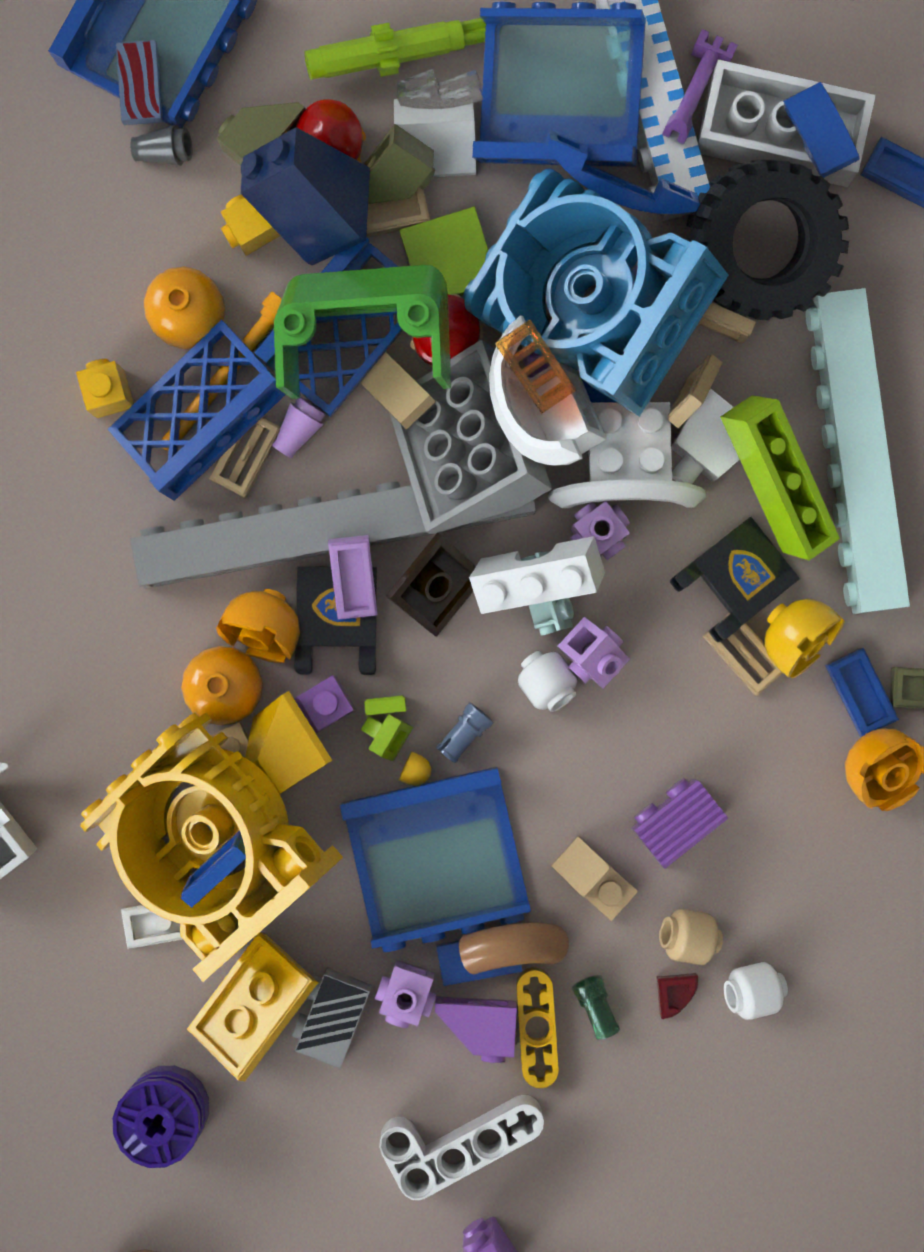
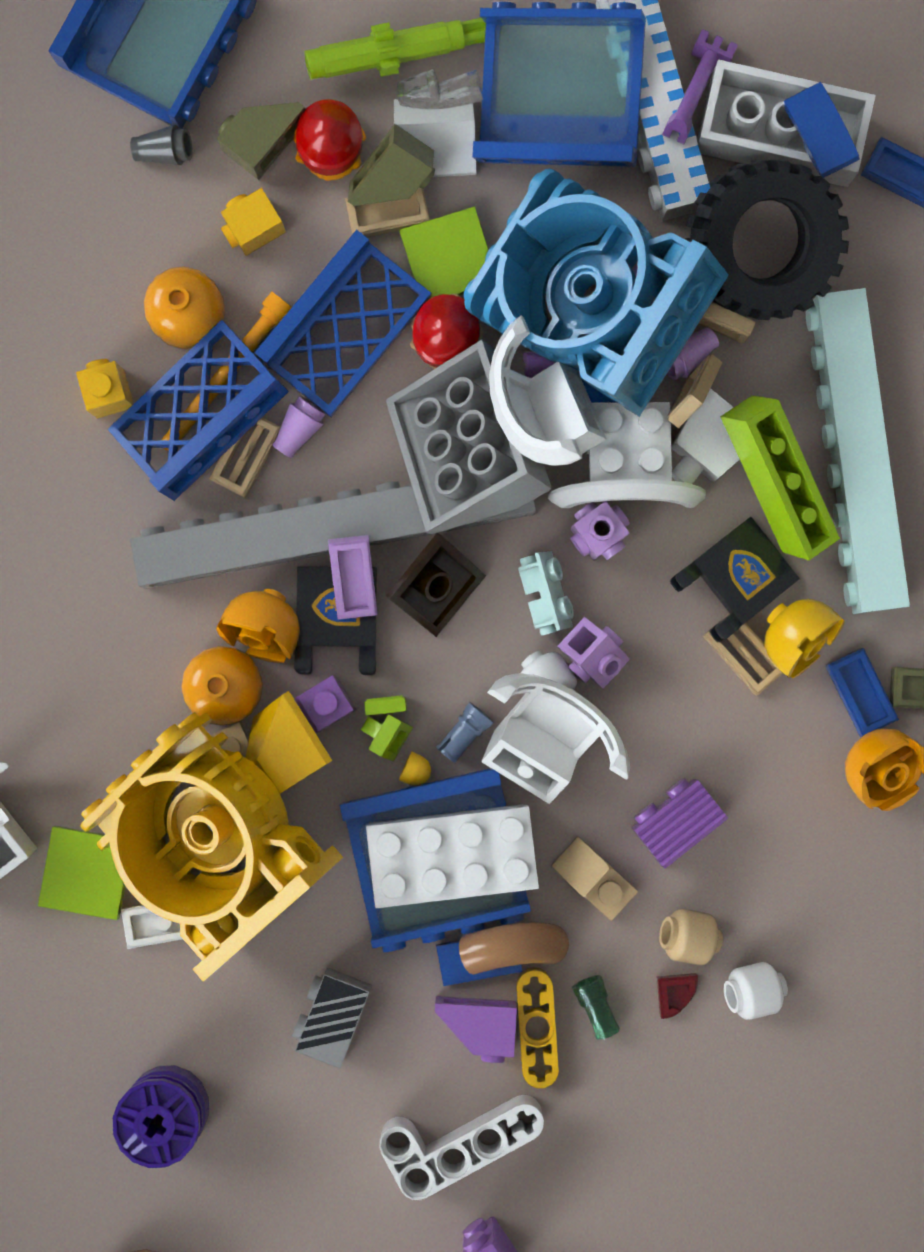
tile [116,40,163,125] -> none
blue tile [181,830,246,908] -> none
yellow tile [187,932,319,1082] -> none
dark blue slope [240,127,370,266] -> none
bright green windscreen [274,265,451,399] -> none
tan tile [360,352,435,430] -> none
lavender brick [375,960,436,1028] -> none
white arch [469,536,605,614] -> none
clear orange slope [495,319,576,414] -> none
blue slope [546,130,701,214] -> none
none -> lime tile [38,826,125,920]
none -> white brick [366,804,539,908]
none -> white piece [481,673,630,804]
none -> lavender cone [667,327,719,380]

